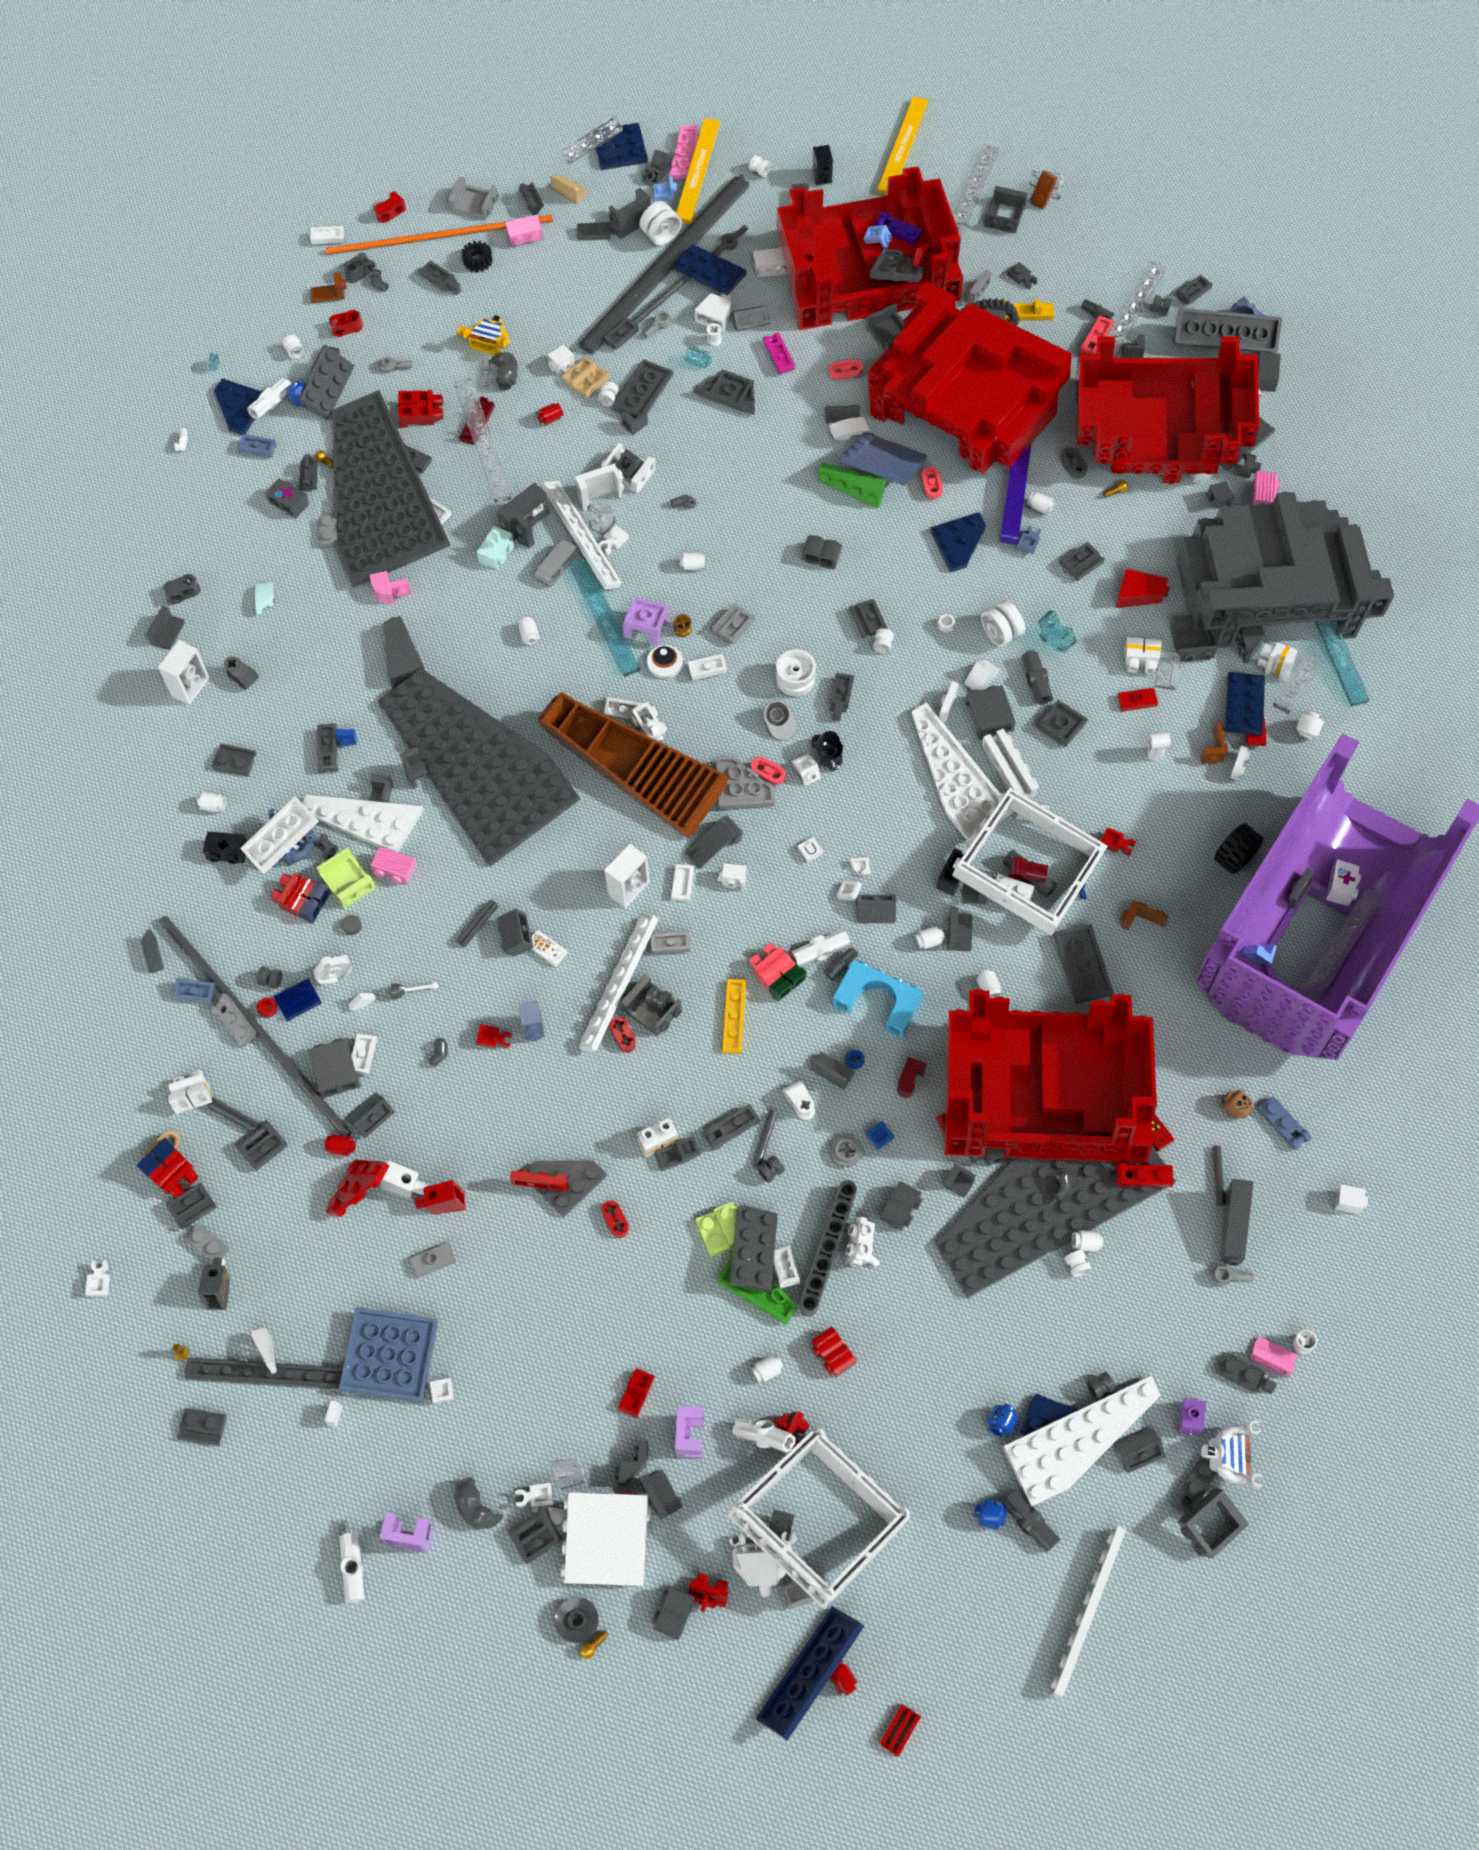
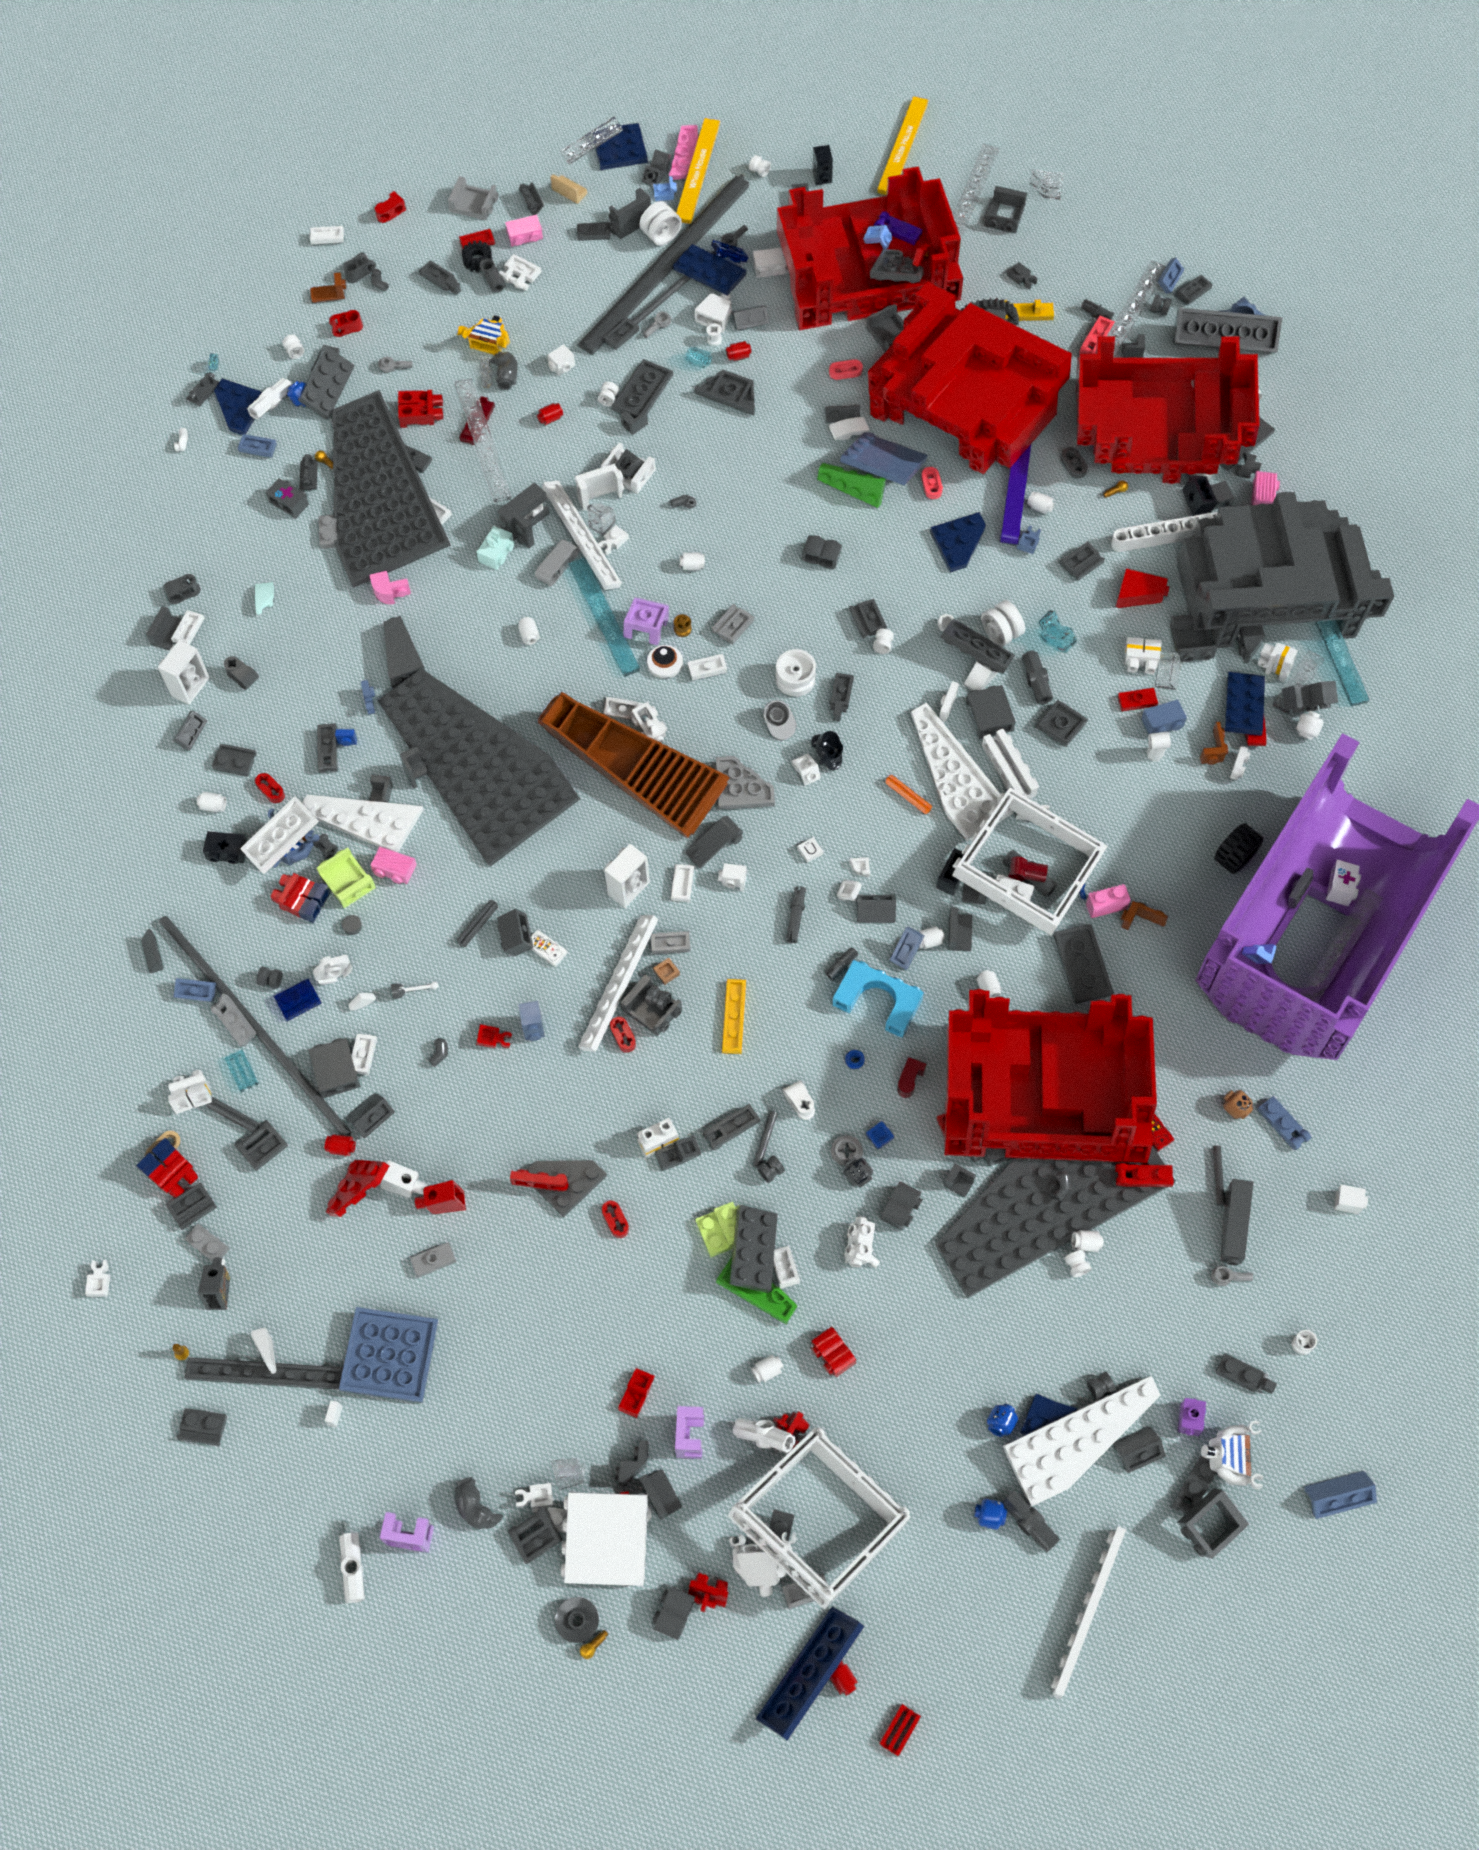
red tile [257,998,278,1018] -> none
orange piece [325,215,553,255] -> none
white plate [430,1378,455,1404] -> none
tan slope [561,357,611,398] -> none
coral hips [749,943,807,1002] -> none
coral plate [751,757,785,785] -> none
dark pink plate [762,332,795,374] -> none
white piece [791,929,850,967] -> none
dark grey beam [800,1180,857,1317] -> none
dark grey panel [811,1052,855,1090] -> none
light grey plate [968,270,991,303] -> none
dark orange plate [1030,170,1058,209] -> none
red plate [1101,827,1136,856] -> none
bright pink panel [1249,1337,1297,1378] -> none
dark grey brick [1258,351,1281,392] -> none
none -> white plate [171,610,205,645]
none -> plate [173,710,207,751]
none -> dark grey hinge [186,372,219,406]
none -> clear light blue tile [225,1049,259,1093]
none -> red beam [255,773,285,804]
none -> sand blue plate [361,680,376,715]
none -> red tile [459,229,495,249]
none -> dark grey piece [480,258,506,293]
none -> white plate [499,254,541,290]
none -> medium nougat plate [653,958,680,985]
none -> clear blue plate [711,239,749,263]
none -> red brick [726,341,752,361]
none -> dark grey pin [785,886,806,943]
none -> dark grey head [843,1157,873,1188]
none -> orange axle [885,775,932,814]
none -> sand blue plate [890,926,925,970]
none -> dark grey plate [940,618,1015,674]
none -> bright pink brick [1086,884,1131,918]
none -> white beam [1111,512,1218,552]
none -> sand blue brick [1141,700,1187,734]
none -> sand blue plate [1157,257,1185,294]
none -> black brick [1182,475,1218,516]
none -> dark grey brick [1282,681,1338,713]
none -> sand blue panel [1304,1471,1377,1519]

